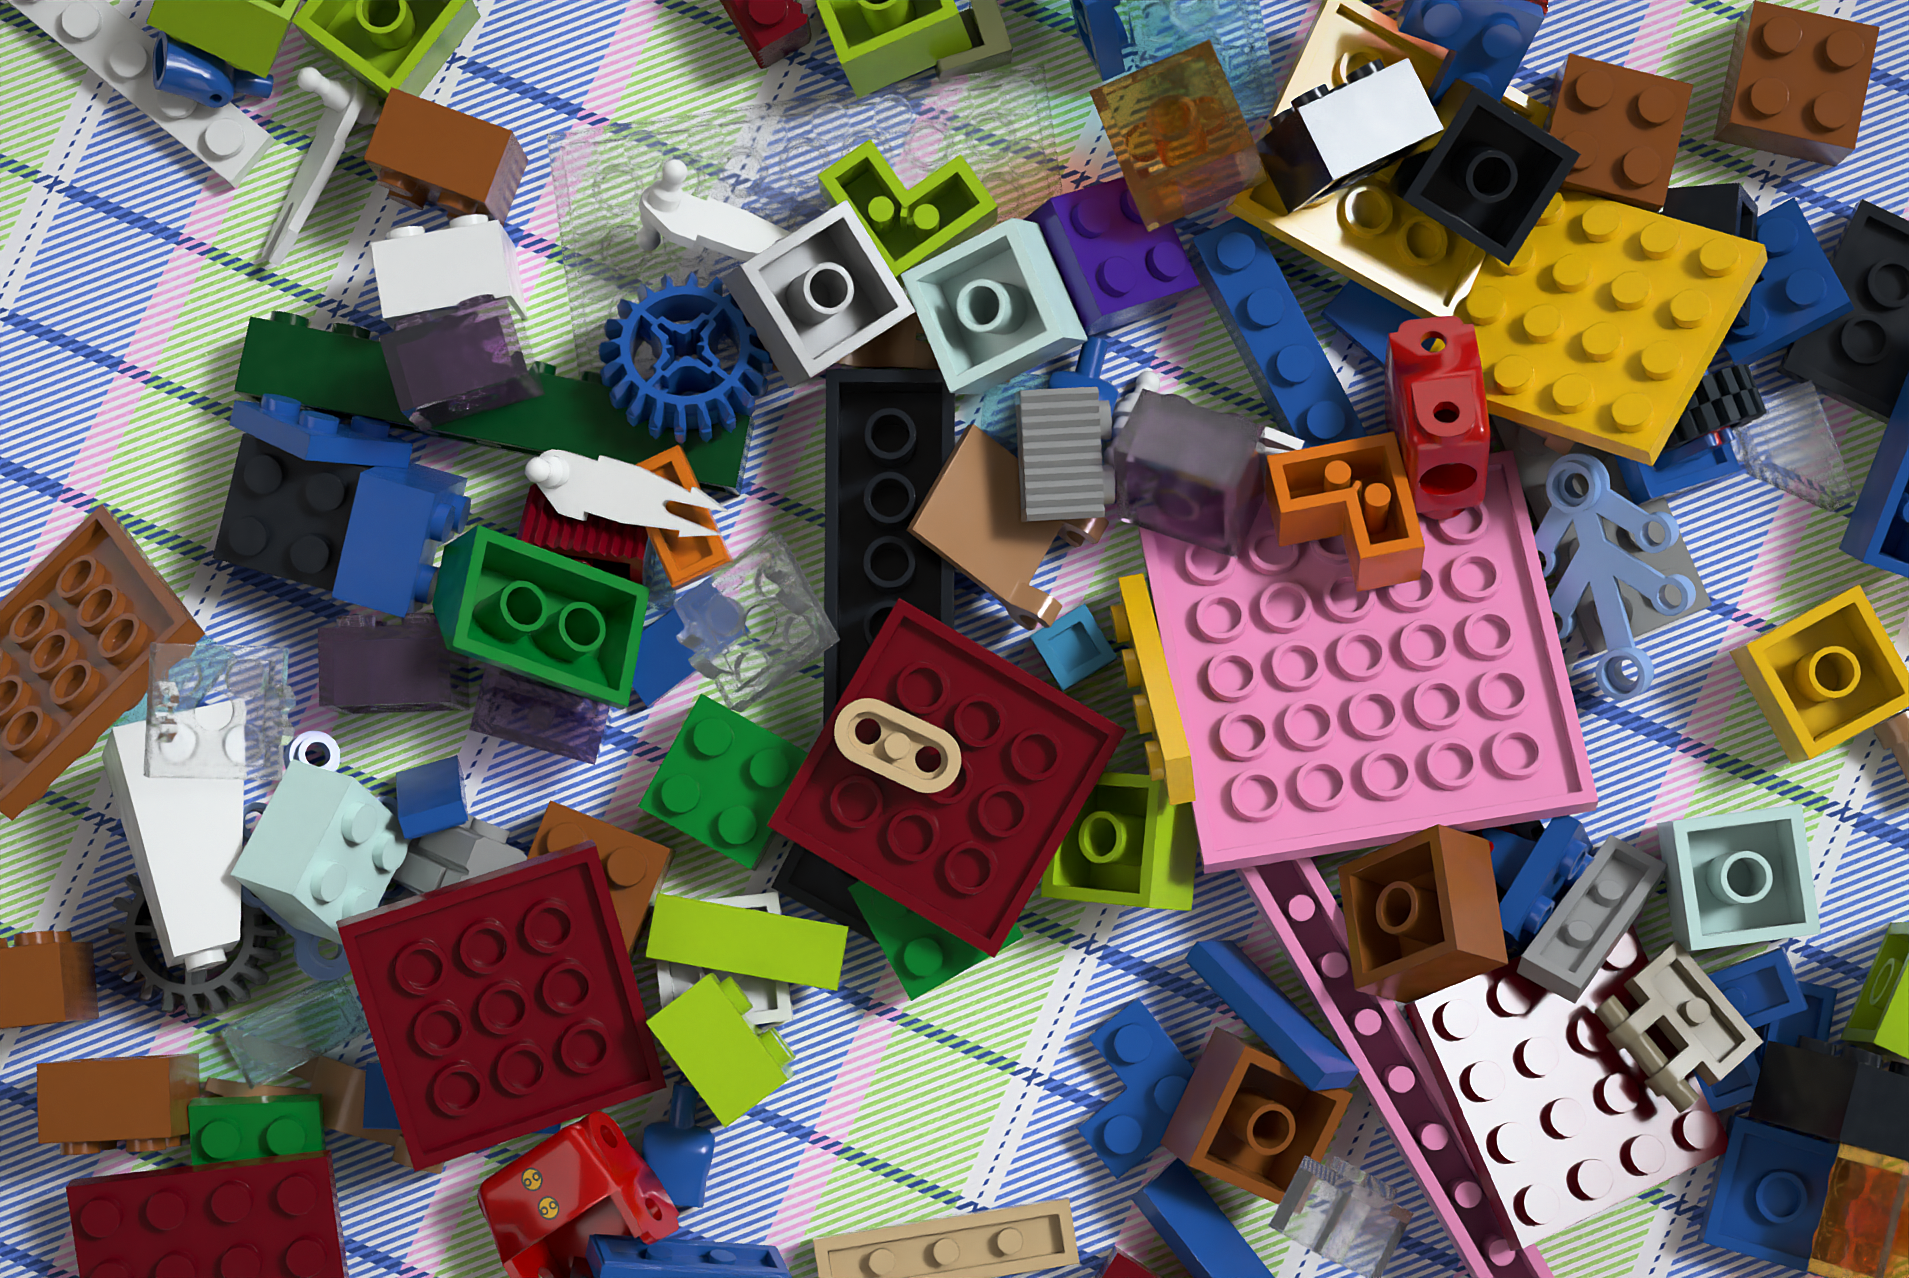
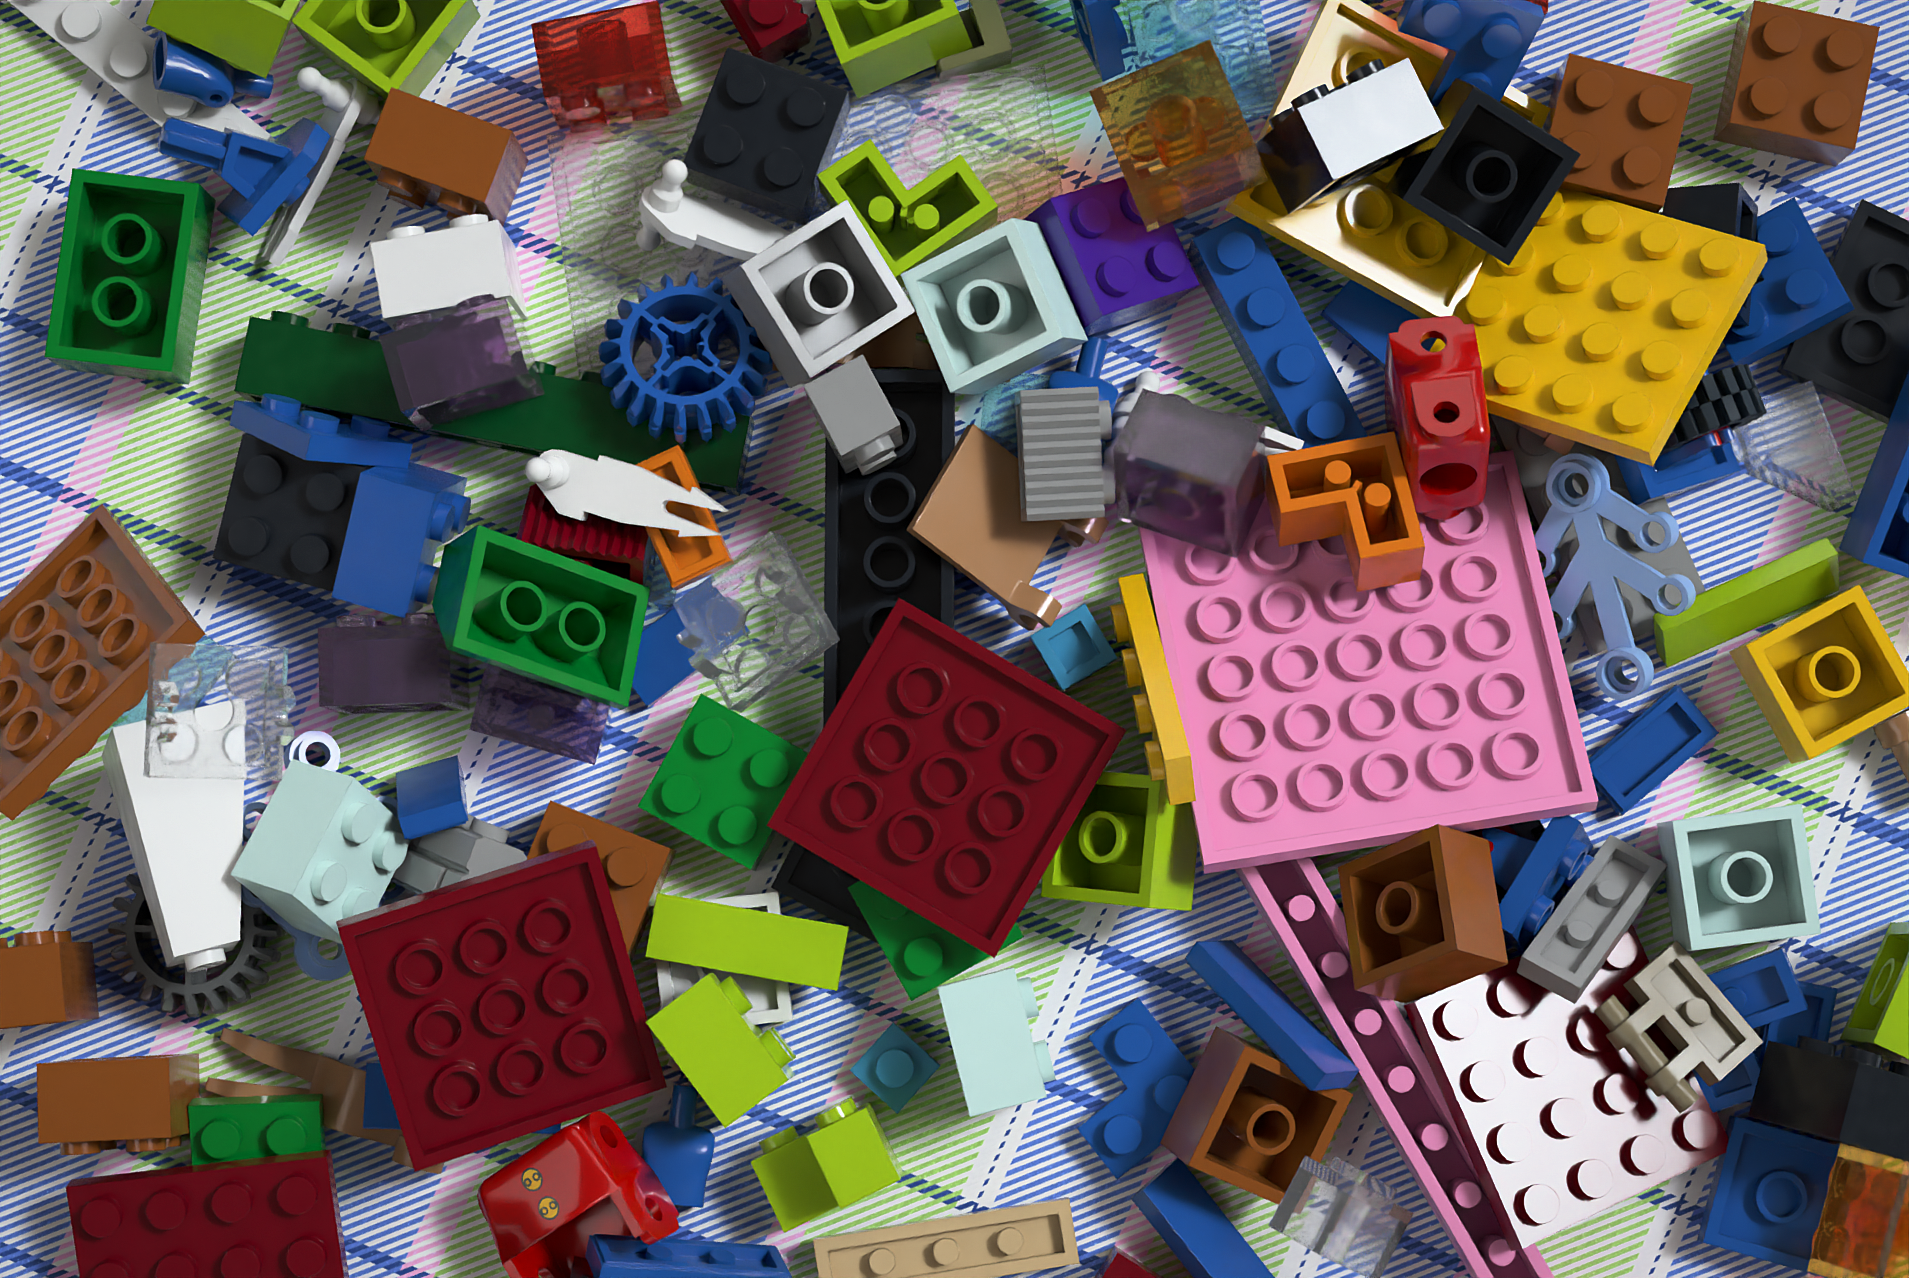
clear light blue tile [221,977,369,1090] -> none
tan plate [834,698,961,793] -> none
none -> green brick [44,168,216,385]
none -> blue piece [158,117,331,236]
none -> clear red brick [531,1,682,134]
none -> black brick [683,47,851,225]
none -> lime brick [751,1097,903,1233]
none -> light grey brick [804,354,903,475]
none -> dark azure plate [850,1022,941,1114]
none -> light aqua brick [937,967,1056,1117]
none -> blue tile [1588,684,1719,816]
none -> lime tile [1653,538,1840,668]

